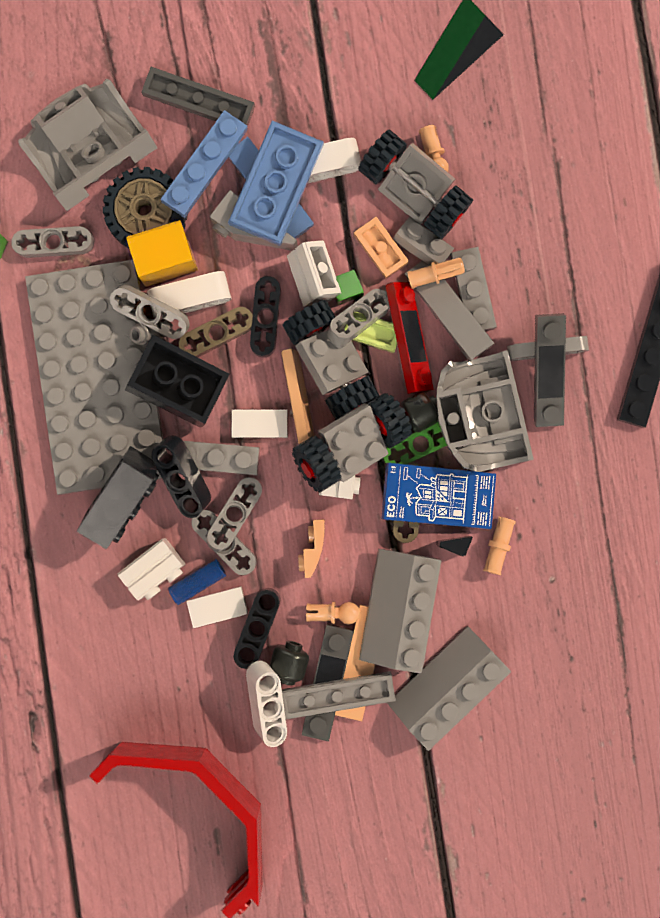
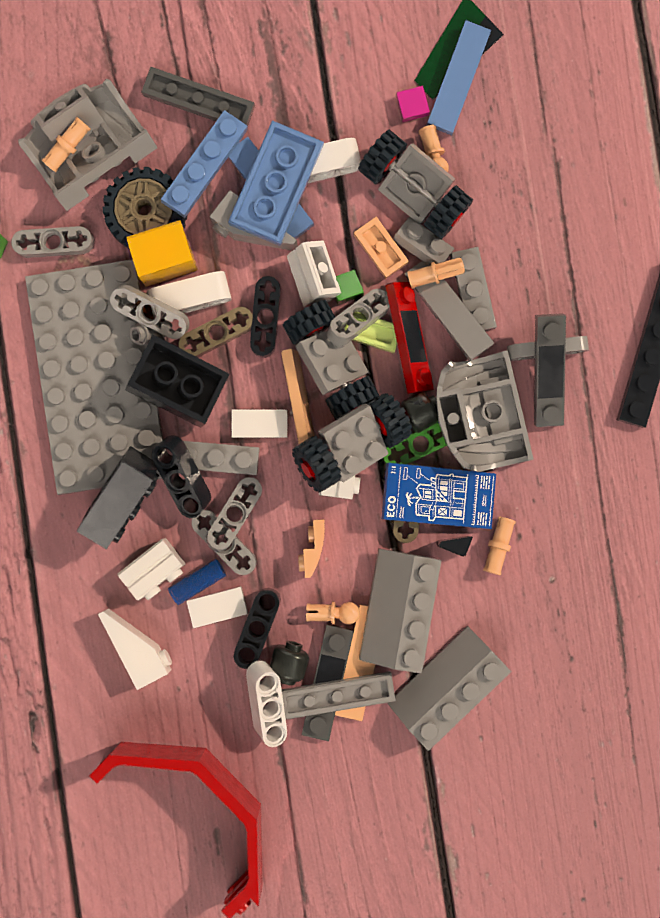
none -> light nougat pin [42,116,91,172]
none -> white slope [98,609,172,690]
none -> dark pink tile [396,86,430,122]
none -> medium blue tile [426,20,491,135]

